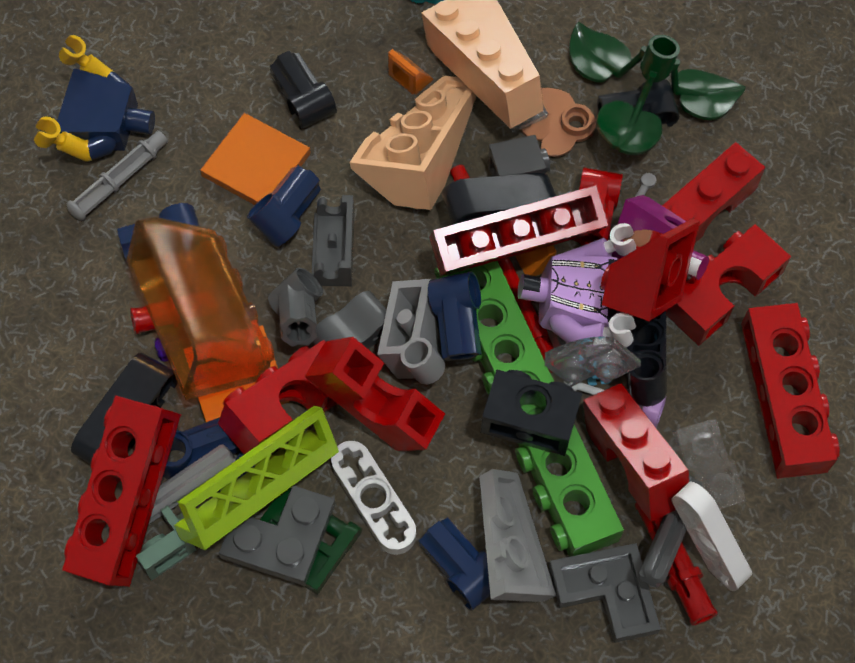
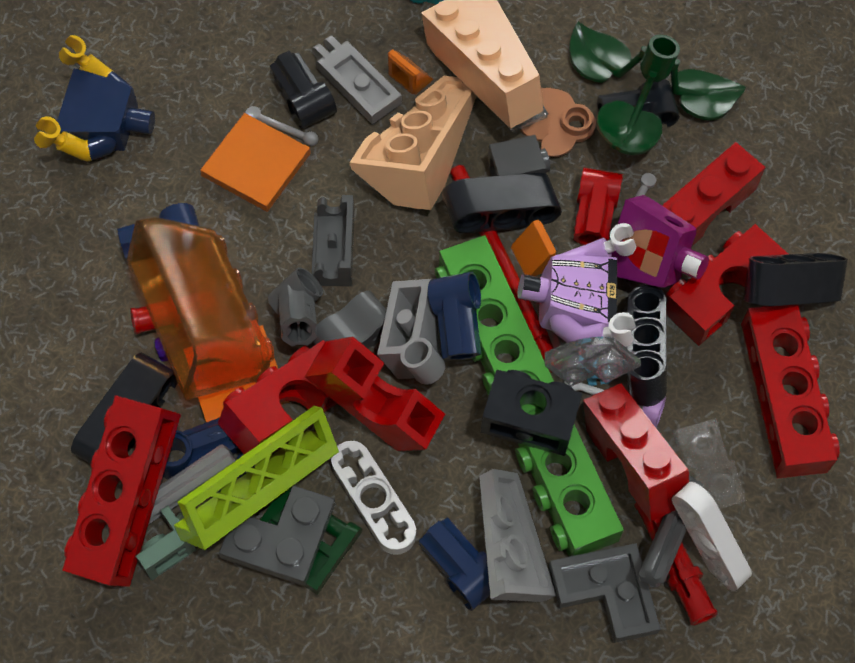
light grey piece [67,130,168,221] -> none
dark blue piece [247,165,321,247] -> none
brick [429,185,609,277] -> none
red slope [601,219,700,321] -> none
none -> light grey hinge [245,106,319,147]
none -> light grey hinge [312,36,402,124]
none -> black beam [743,253,848,306]

